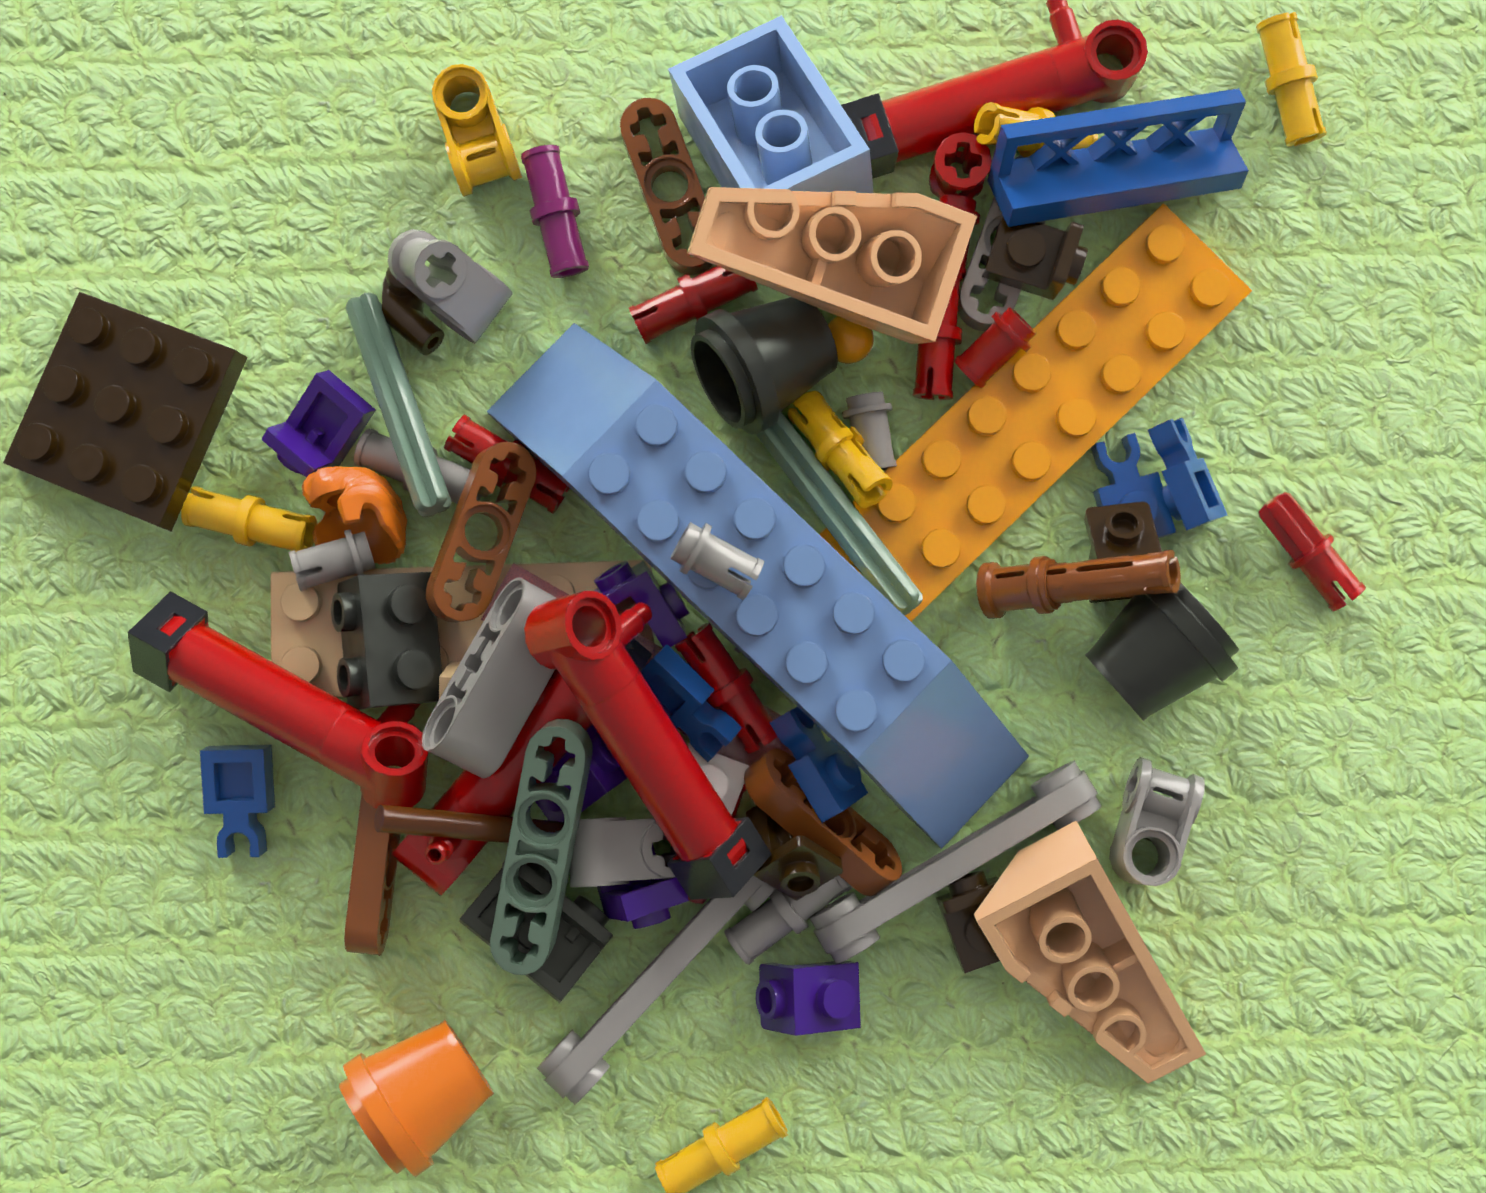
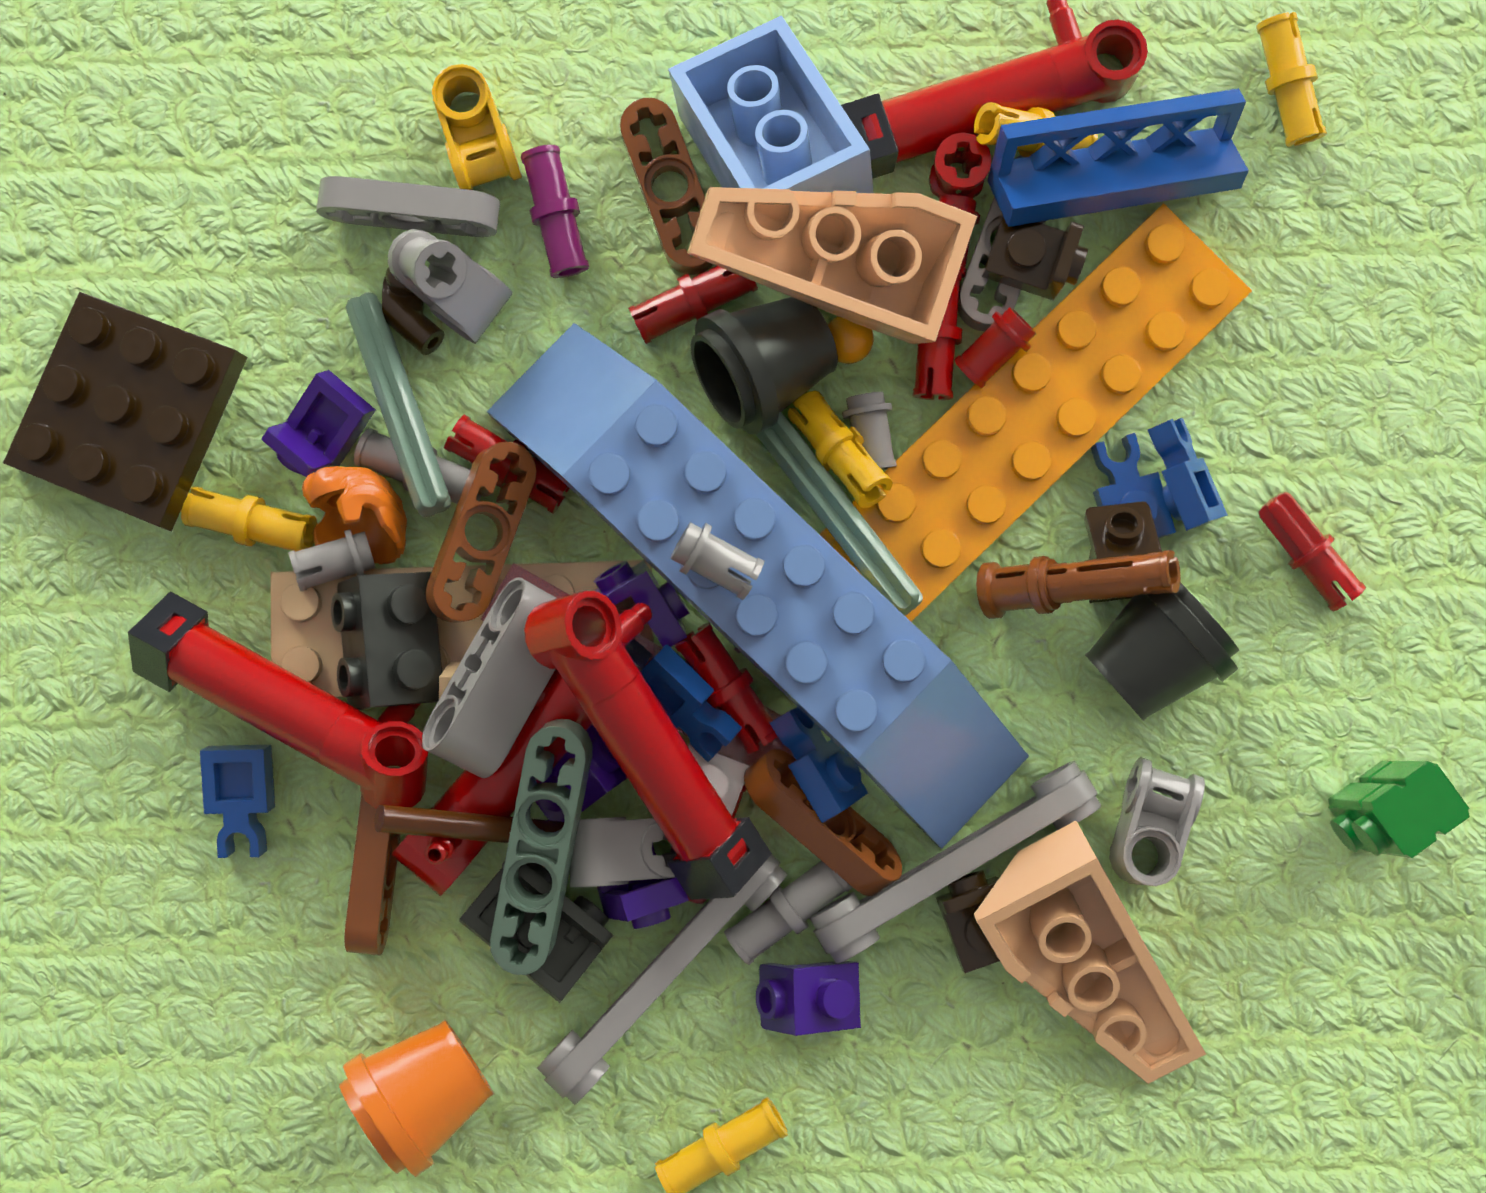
dark brown bracket [746,805,843,901] -> none
none -> light grey beam [316,176,500,237]
none -> green brick [1328,761,1470,858]

